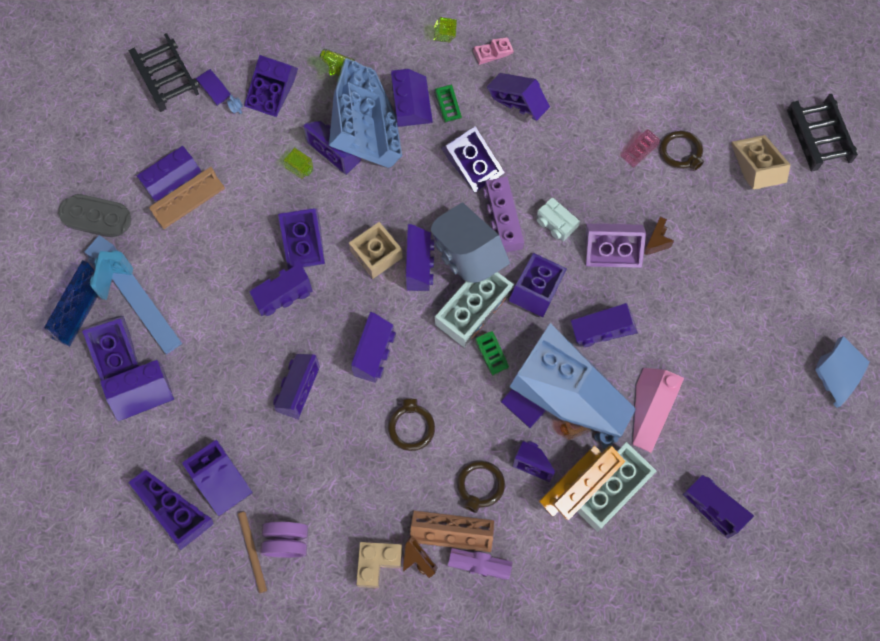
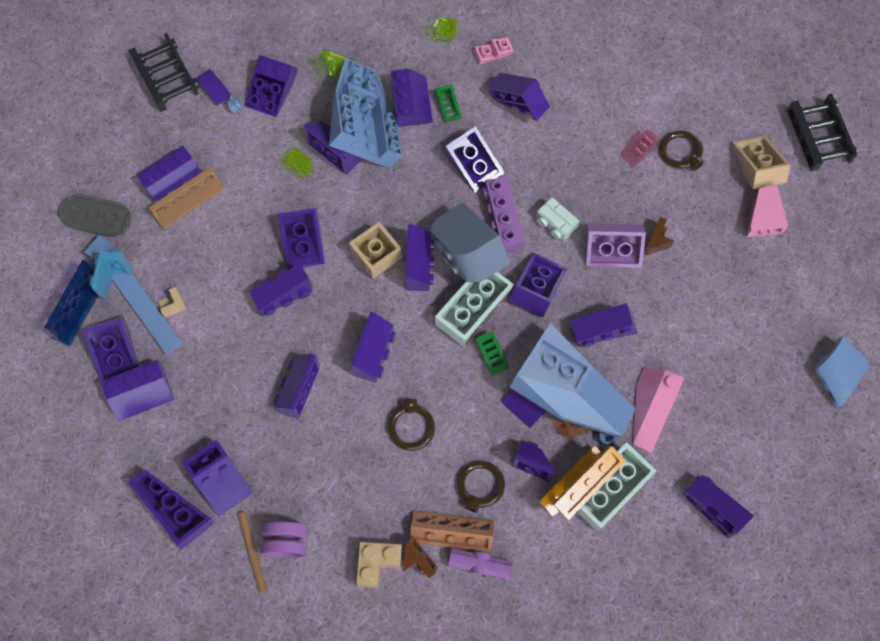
none -> tan panel [159,287,187,318]
none -> bright pink slope [746,185,788,237]

